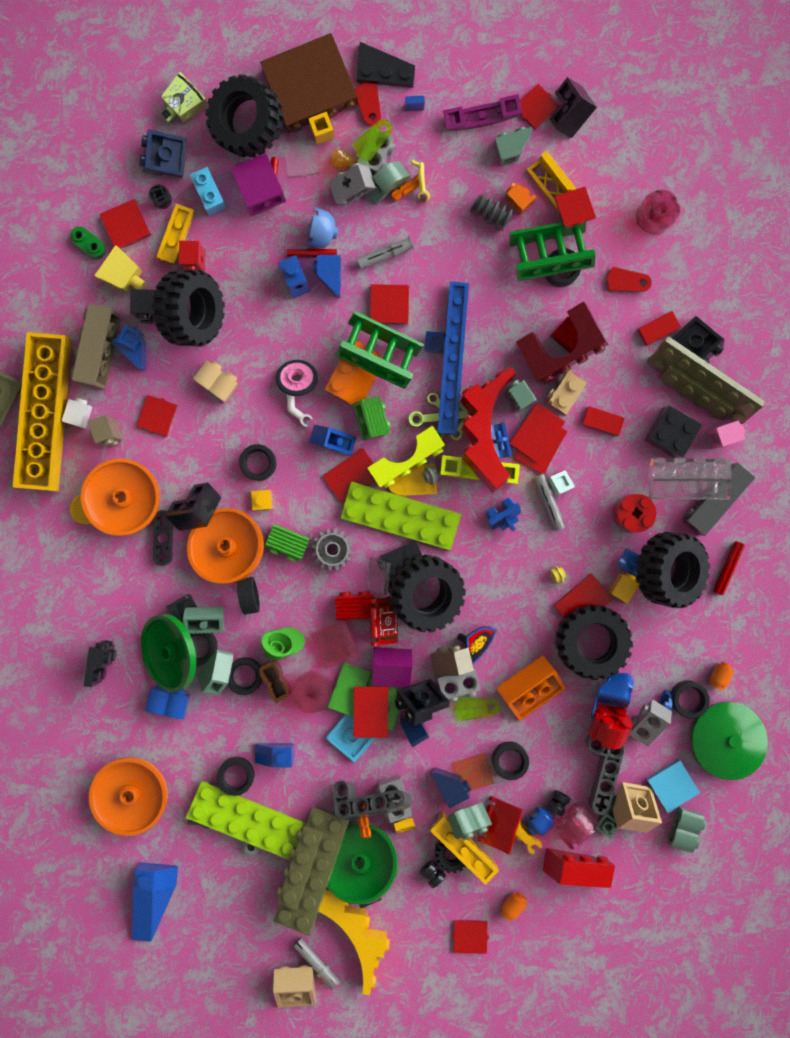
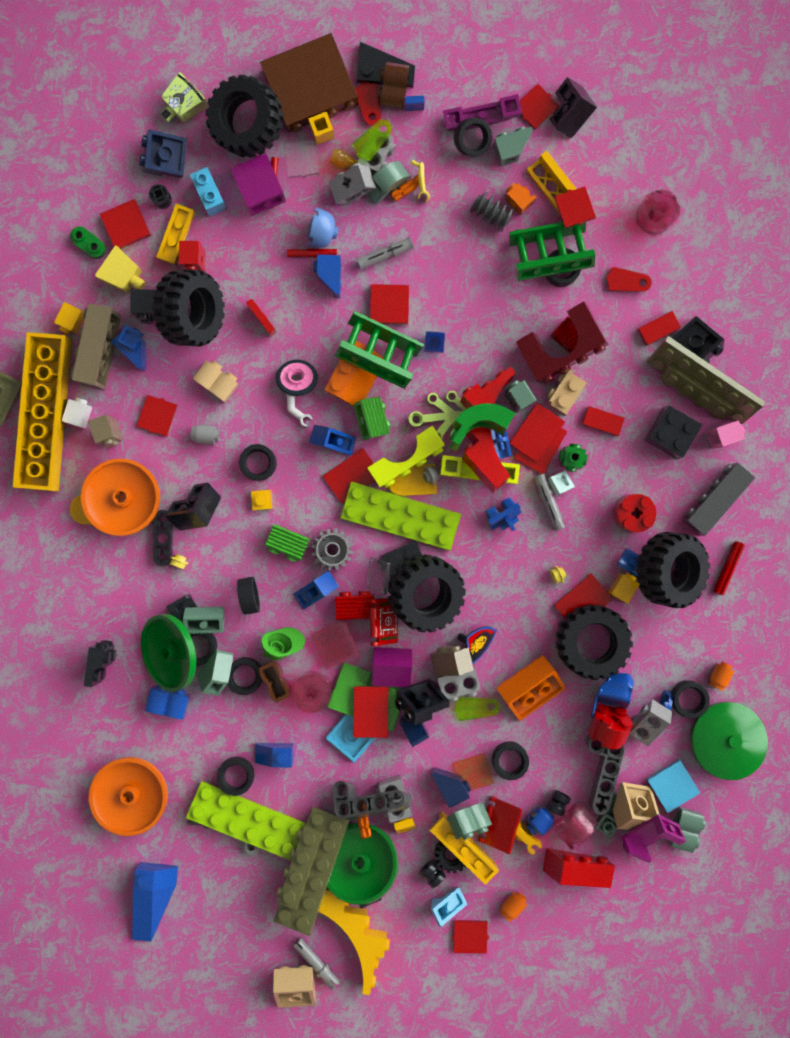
orange dish [187,508,264,585] -> none
blue torso [278,255,311,299] -> none
blue plate [438,281,469,435] -> none
clear brick [649,457,732,500] -> none
none -> yellow brick [54,302,84,335]
none -> light yellow plate [170,554,188,569]
none -> light grey brick [191,424,220,445]
none -> red tile [246,299,276,336]
none -> blue slope [293,571,339,610]
none -> reddish brown brick [378,62,409,109]
none -> medium azure slope [430,887,467,927]
none -> green arch [449,403,516,451]
none -> black tyre [454,118,492,157]
none -> green brick [558,443,588,472]
none -> magenta panel [621,814,686,863]

